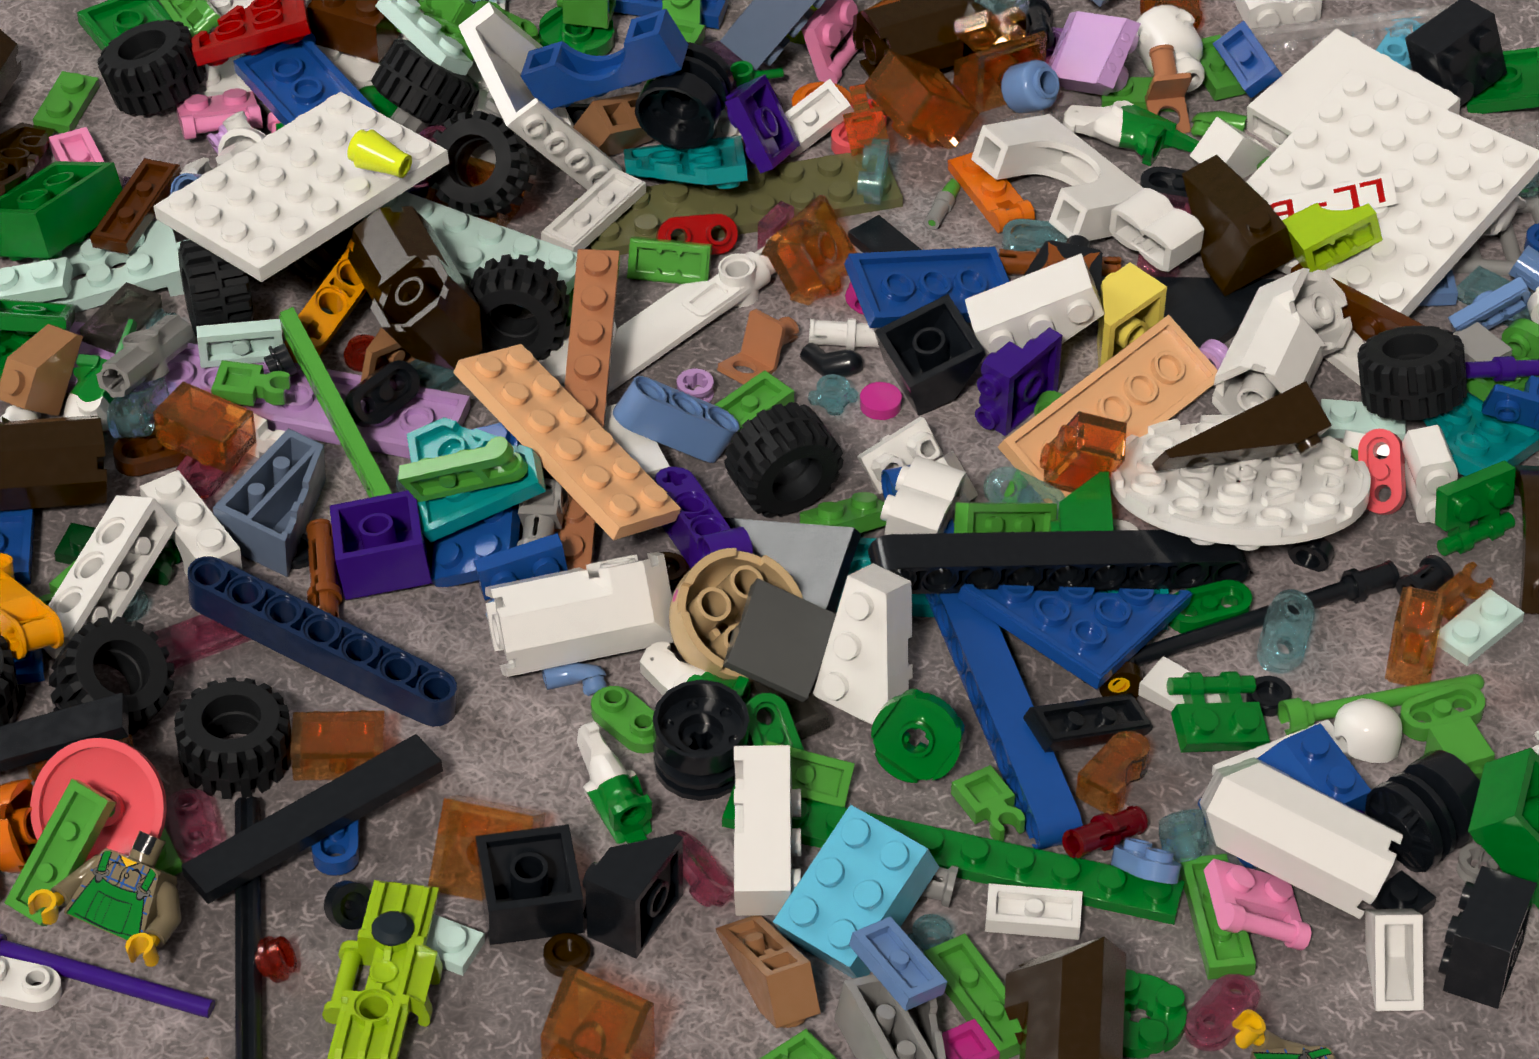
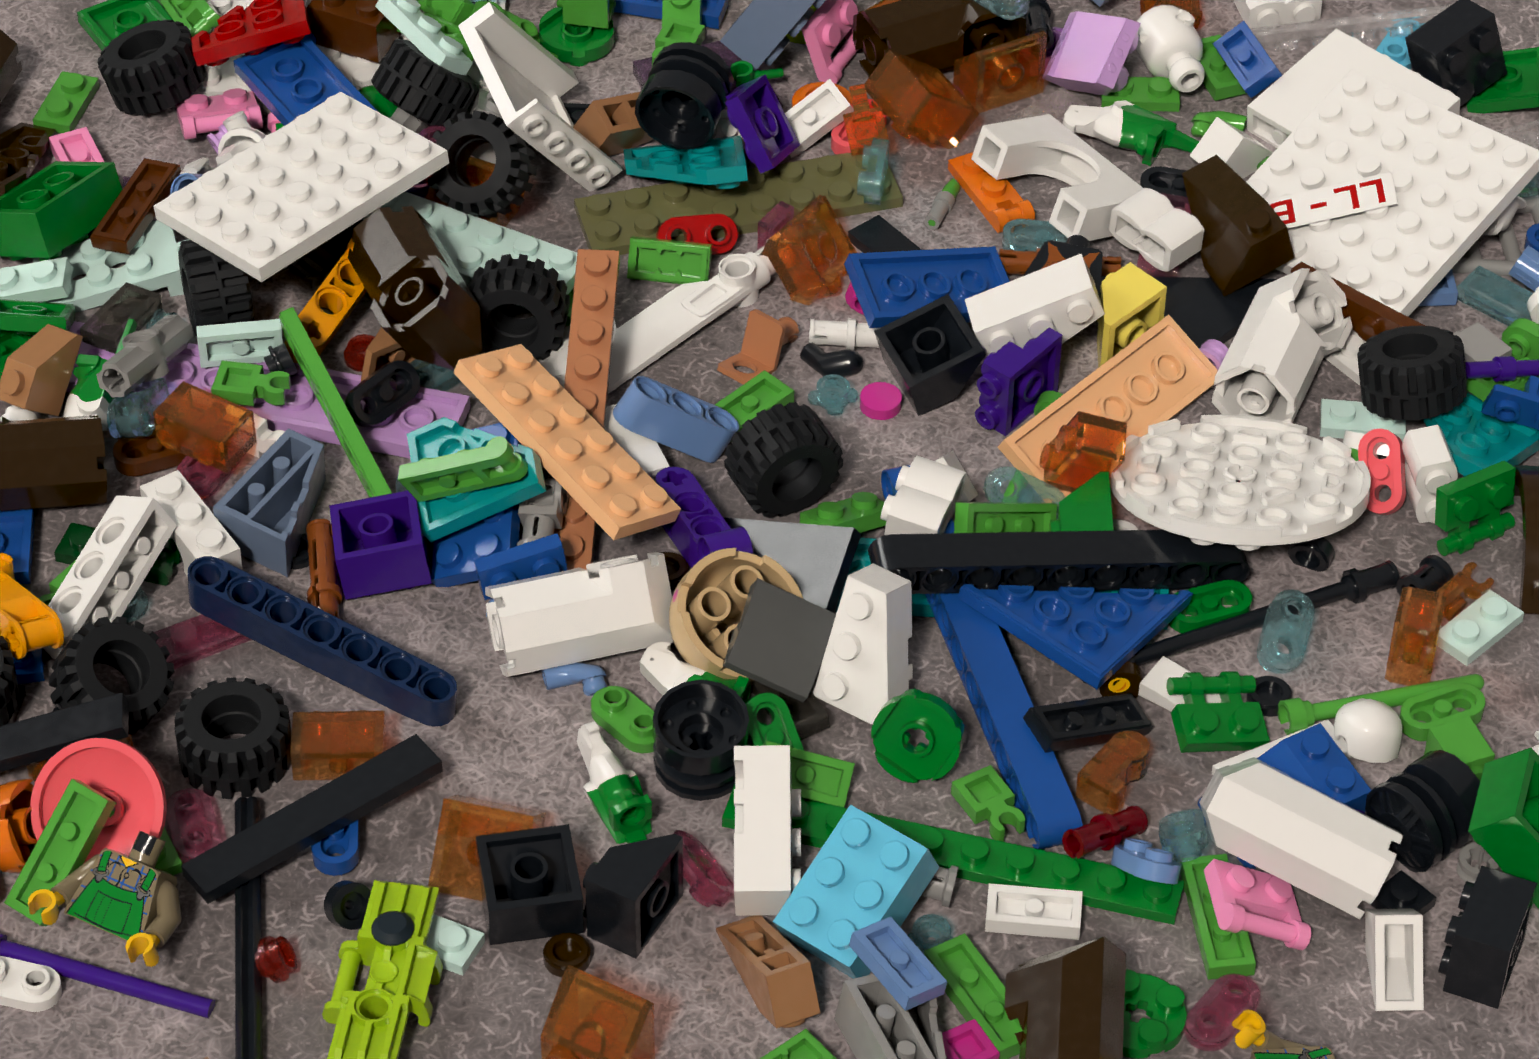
neon yellow cone [347,129,412,178] -> none
blue arch [520,9,688,109] -> none
white tile [541,167,646,252] -> none
lavender bush [676,368,714,403] -> none
white hips [857,417,943,494] -> none
clear orange plate [954,7,1026,51] -> none
medium blue head [1001,60,1060,114] -> none
nougat bracket [1145,44,1192,134] -> none
dark brown wedge [1152,381,1332,471] -> none
lime arch [1282,203,1383,272] -> none
medium blue plate [1448,276,1531,332] -> none

